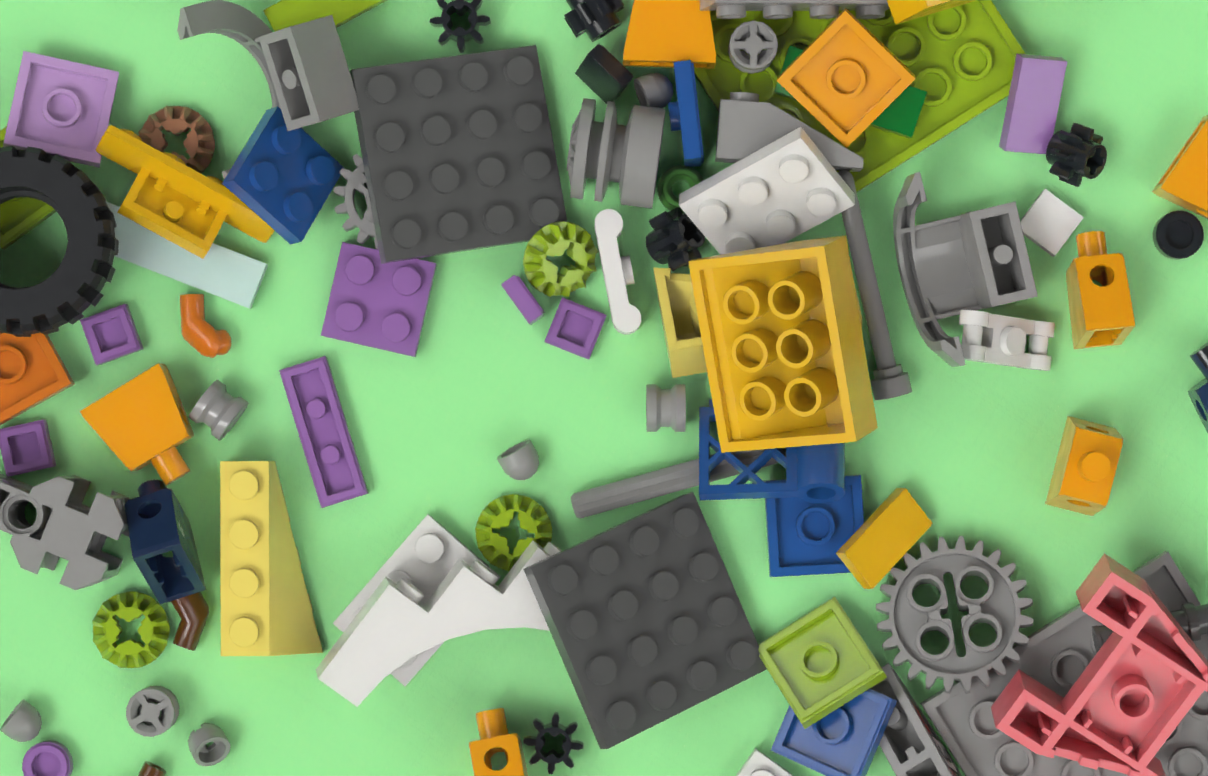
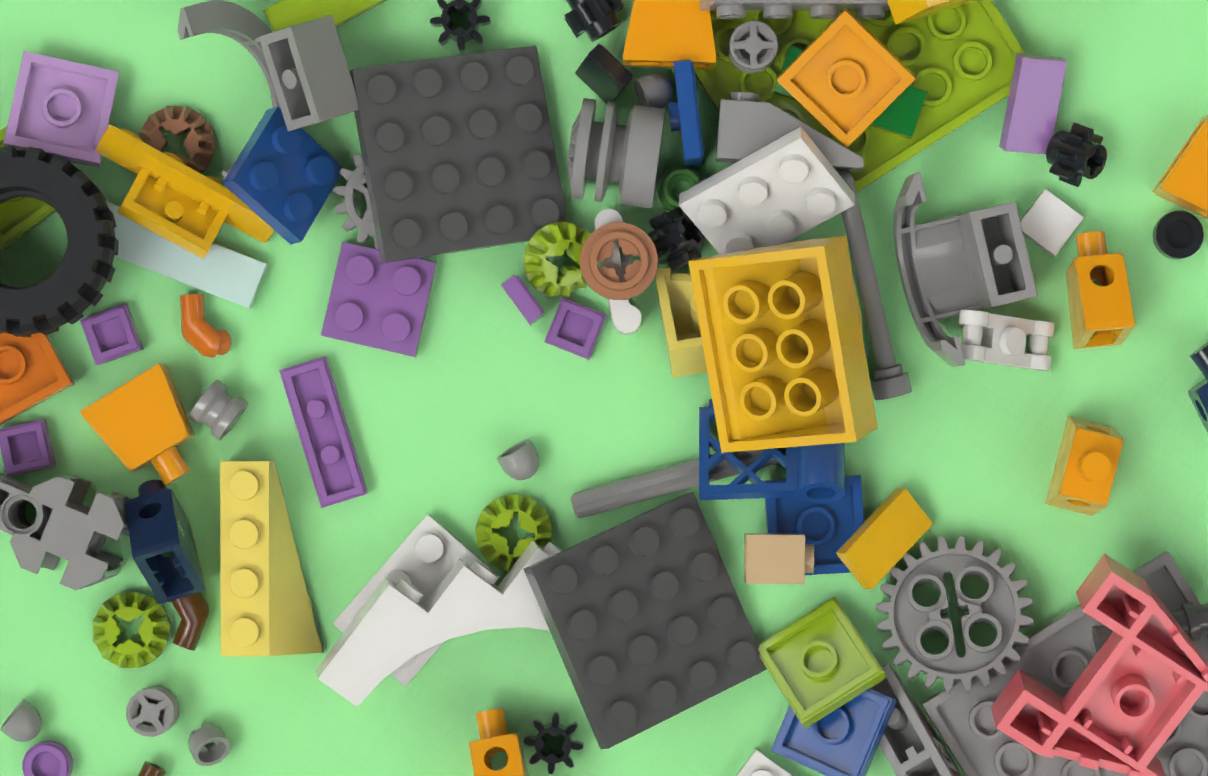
light grey wheel [646,384,686,432] -> none
none -> nougat gear [580,222,658,300]
none -> tan brick [744,533,814,584]

